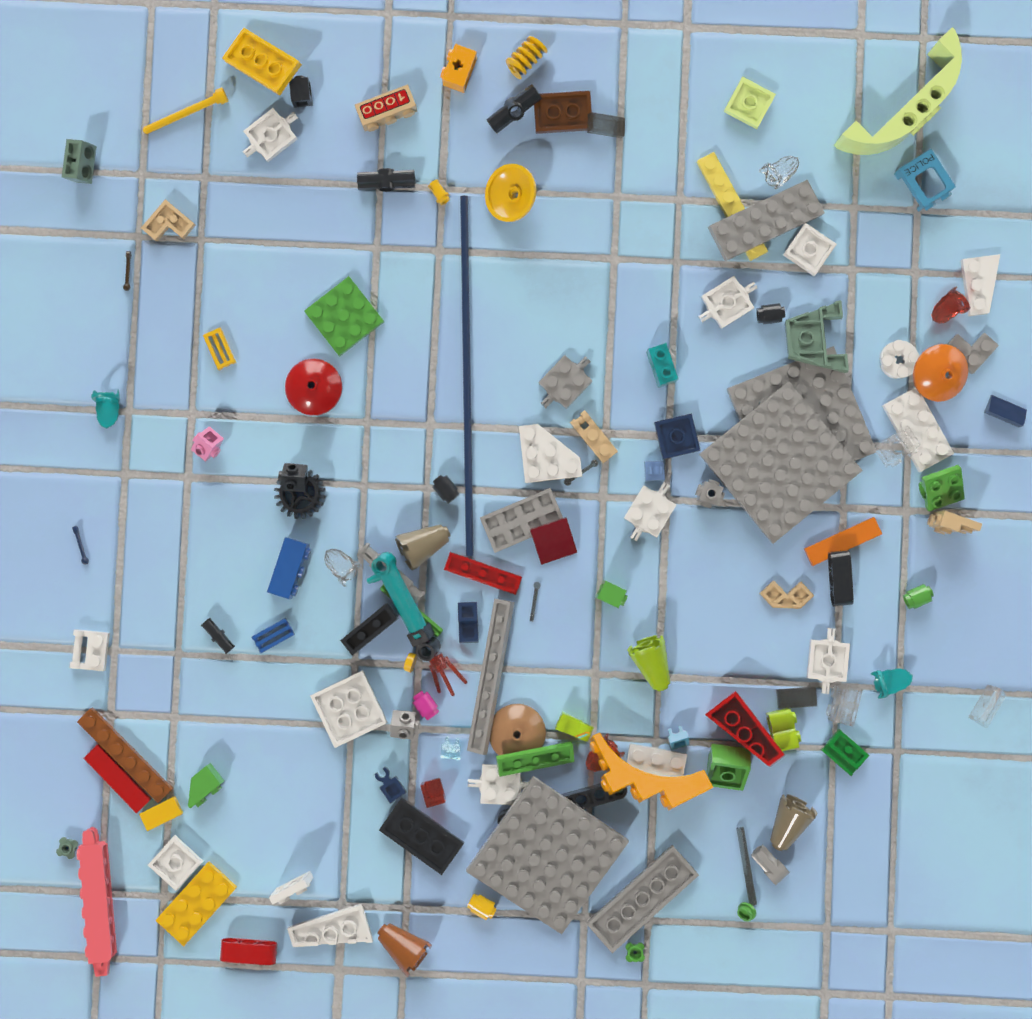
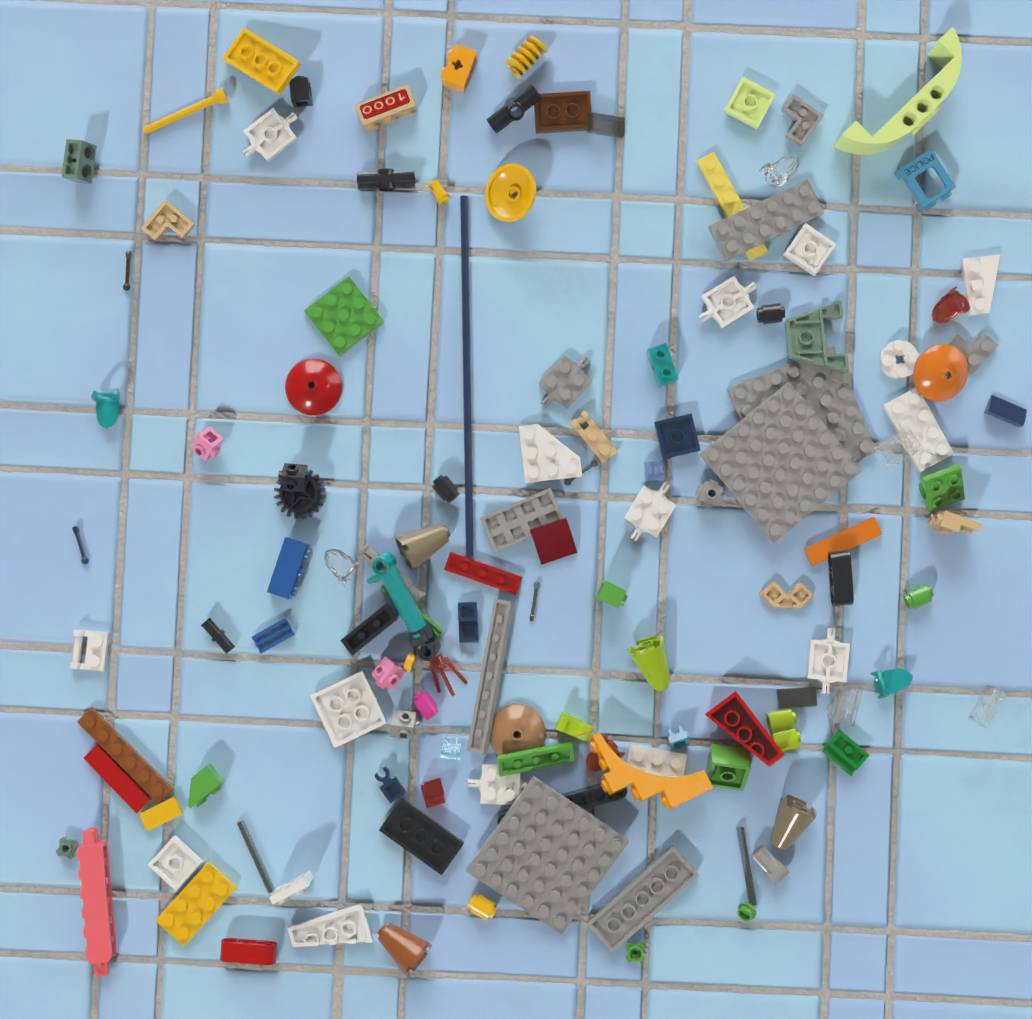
yellow tile [203,328,237,370] -> none
none -> clear smoke bar [237,820,275,894]
none -> bright pink brick [371,656,406,691]
none -> light grey plate [781,94,824,148]

